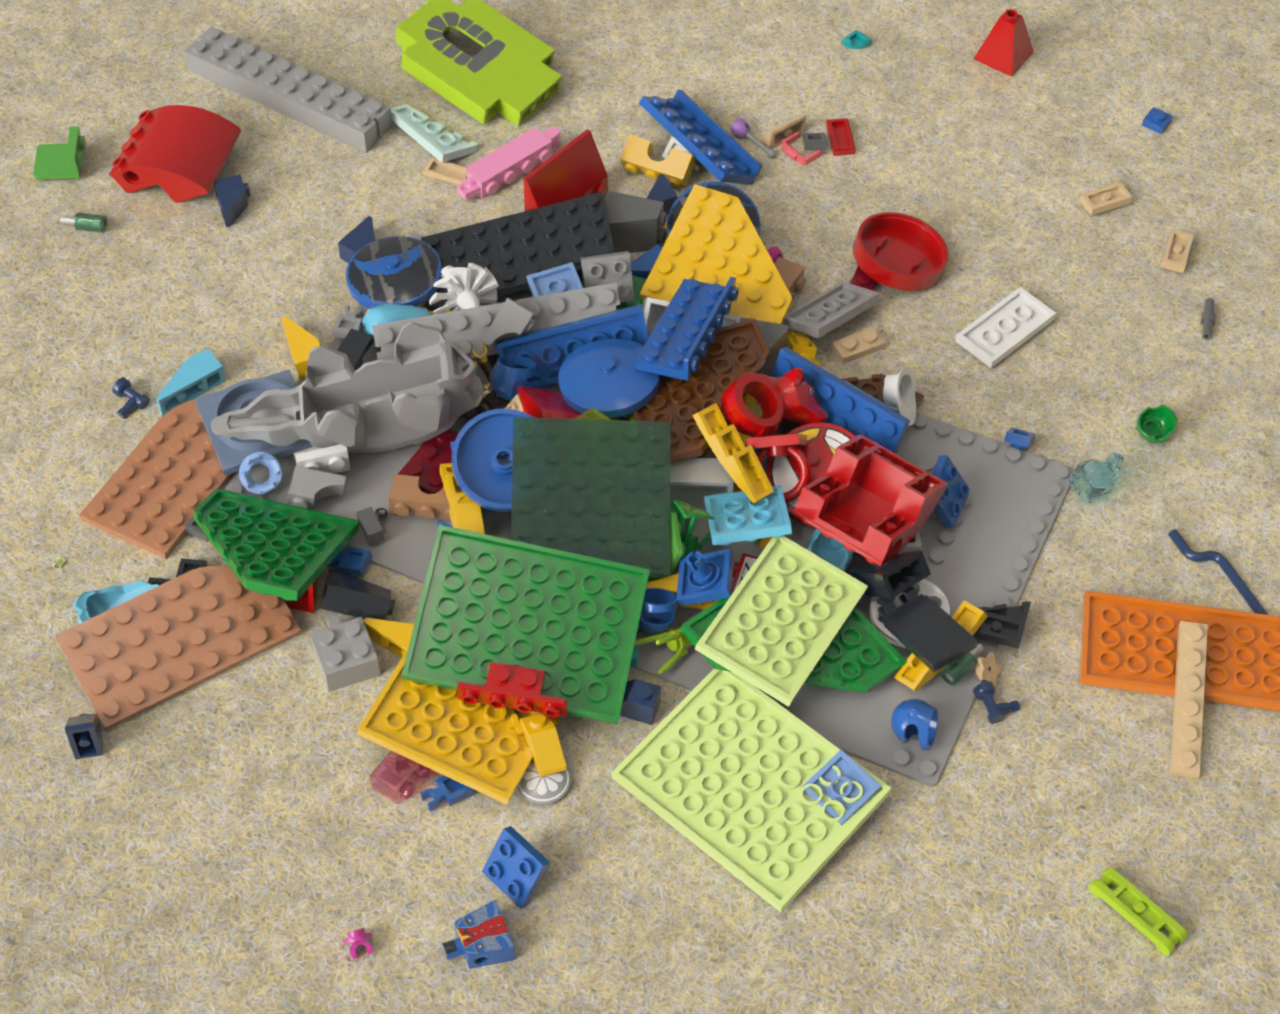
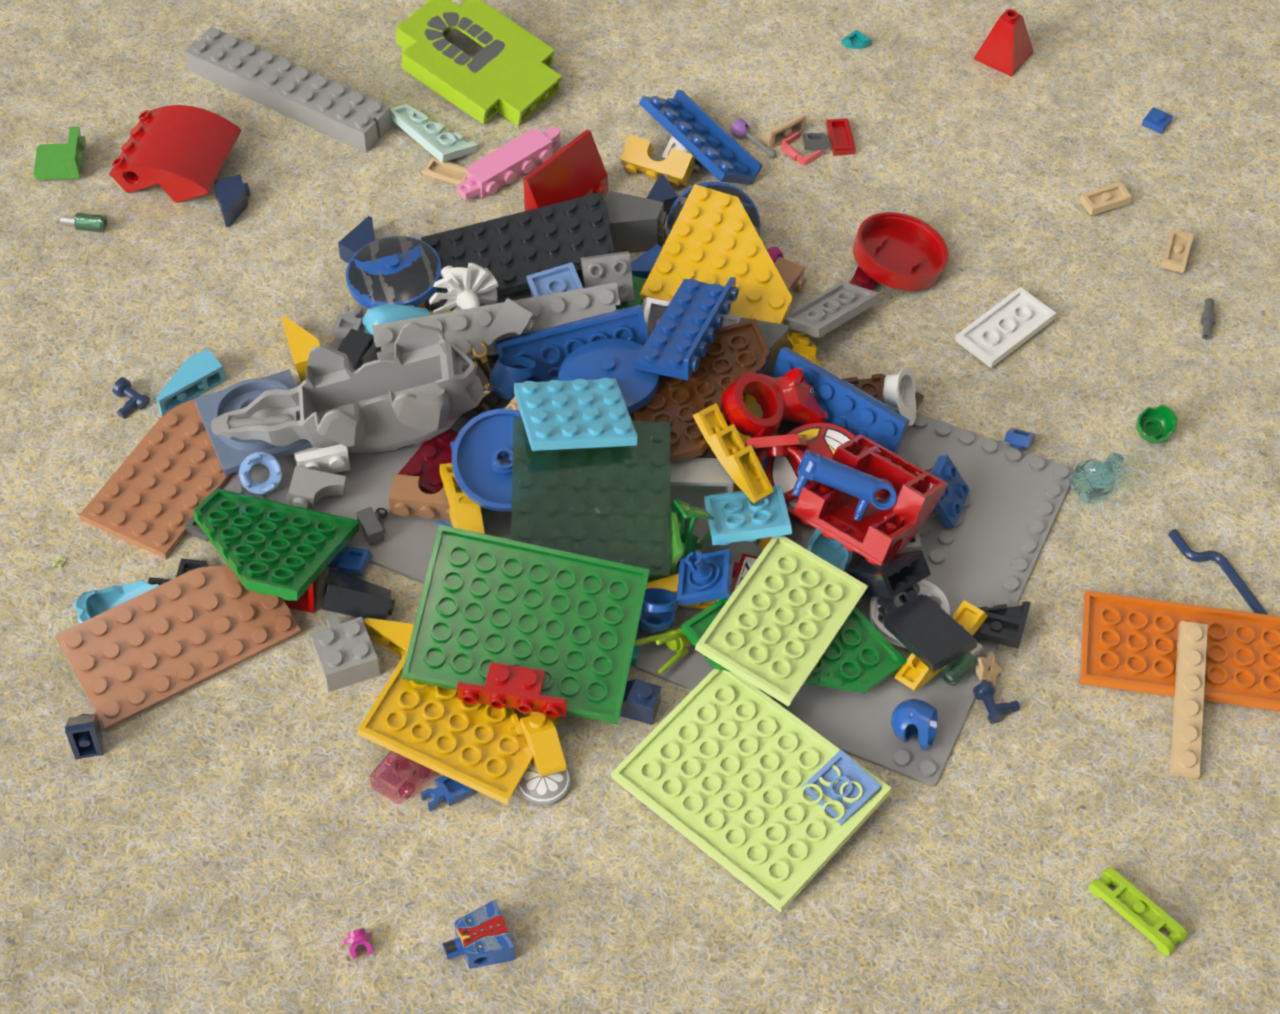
plate [482,826,550,909] -> none
tan plate [831,327,886,363] -> none
none -> medium azure plate [514,378,637,451]
none -> blue piece [793,449,897,521]

